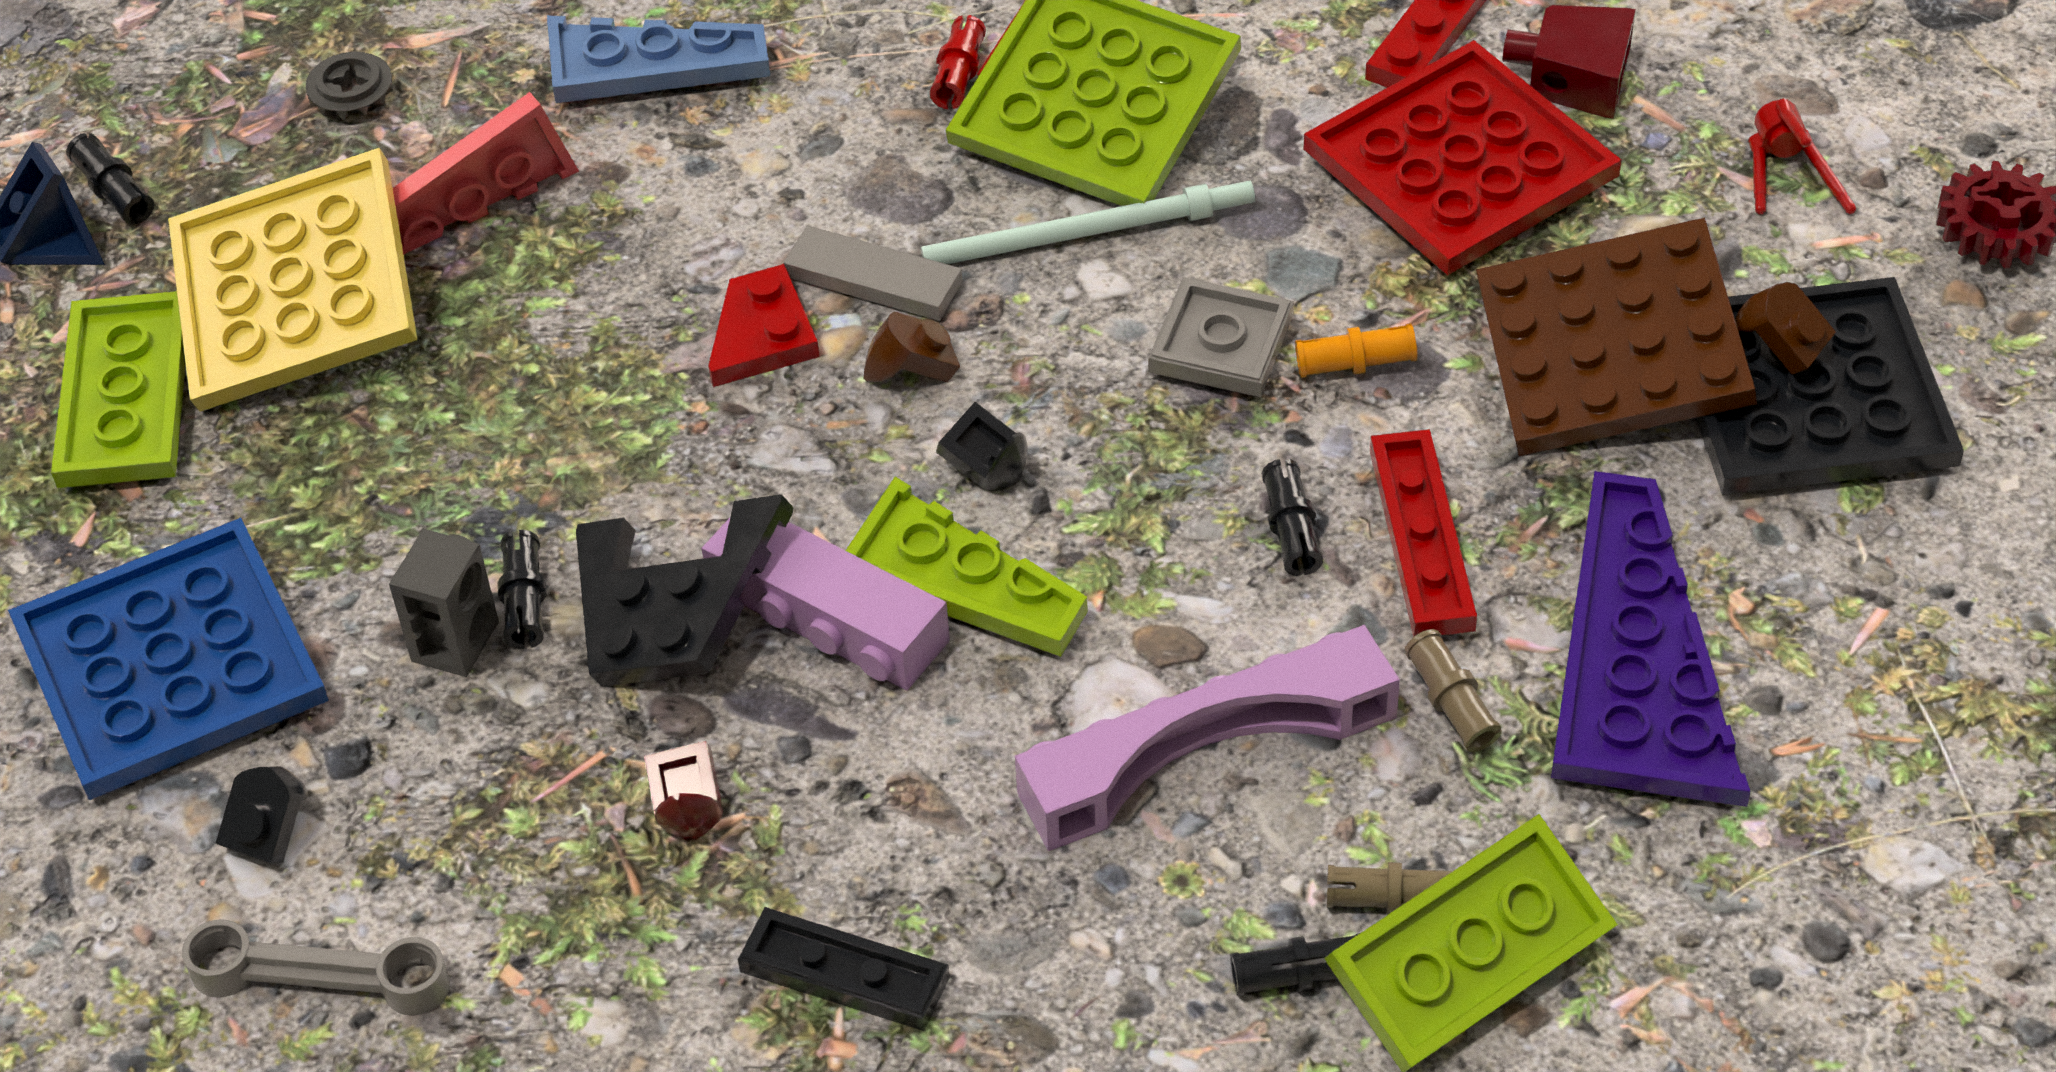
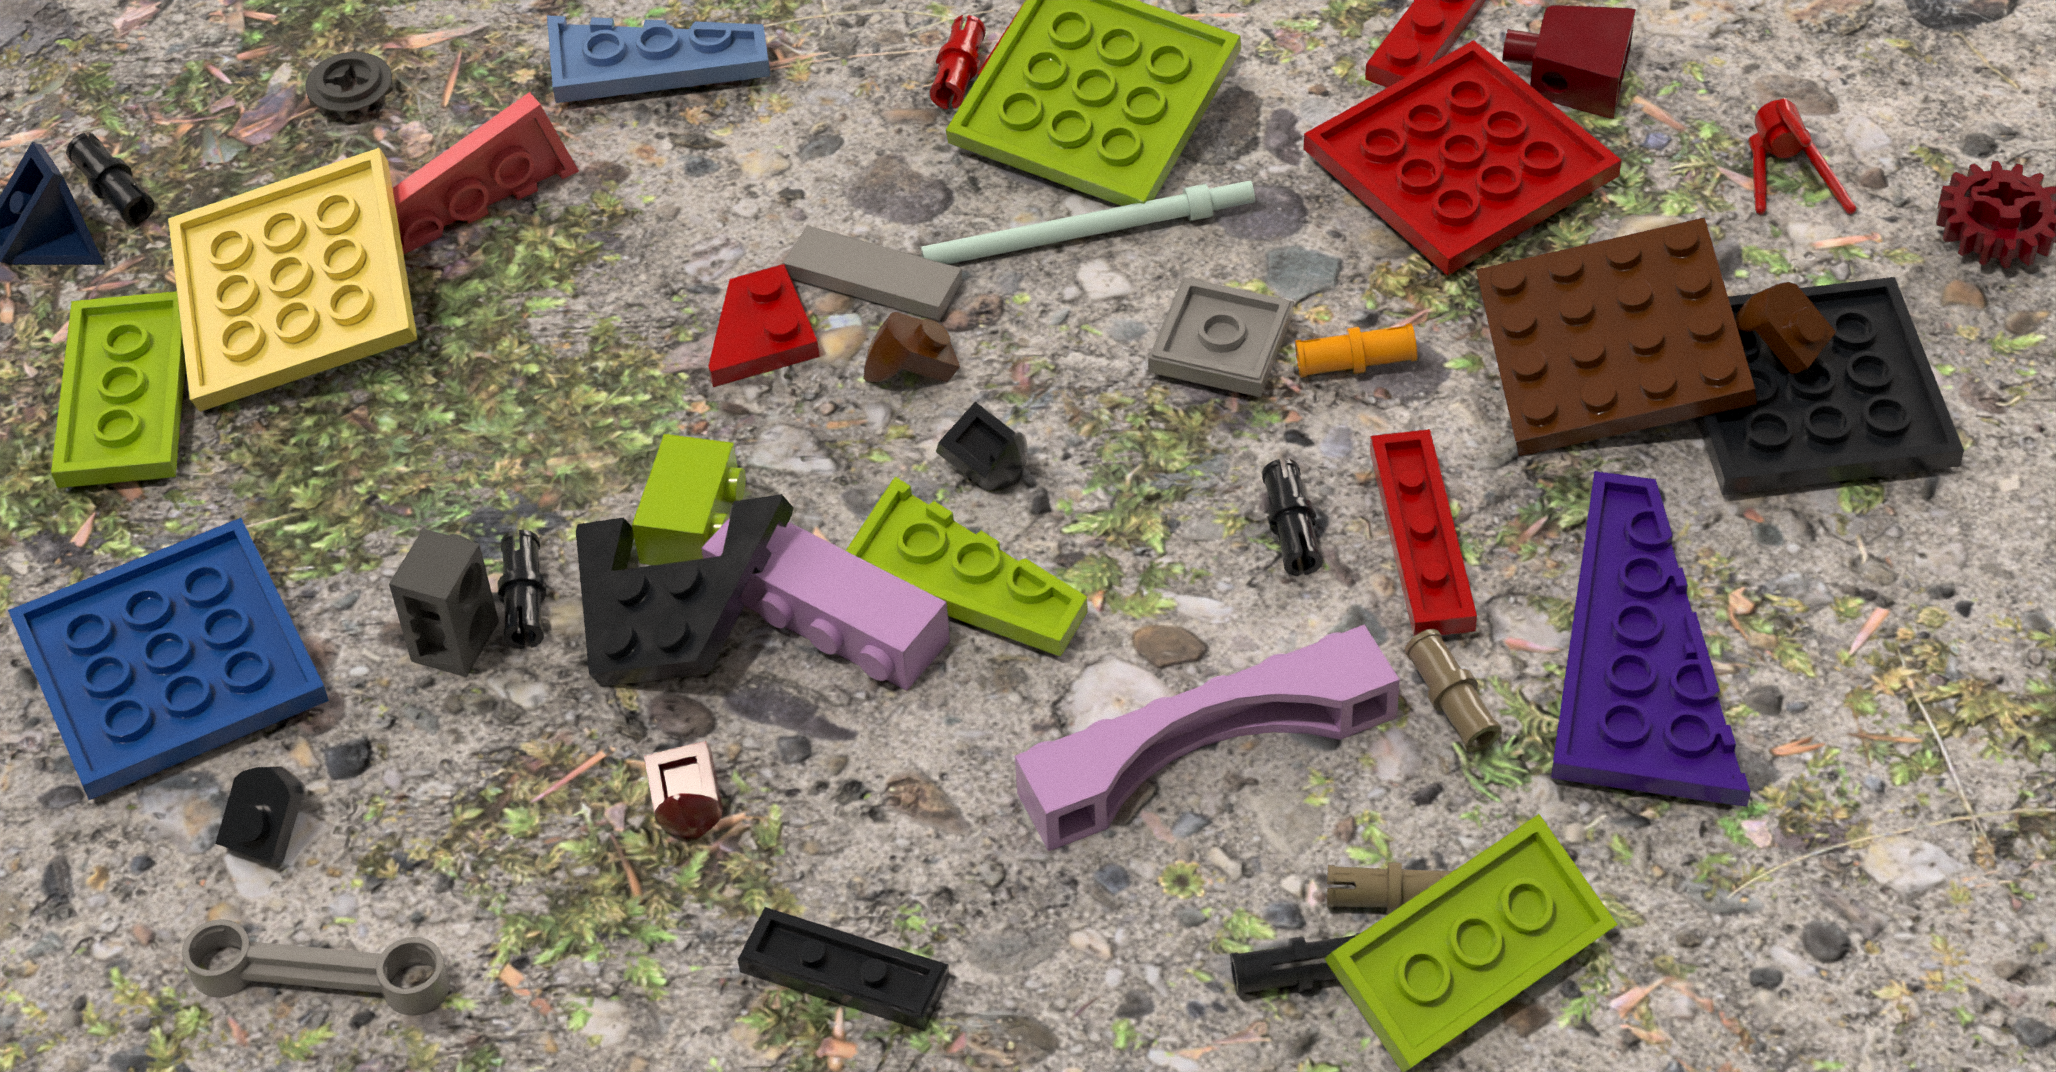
none -> lime brick [632,434,746,565]

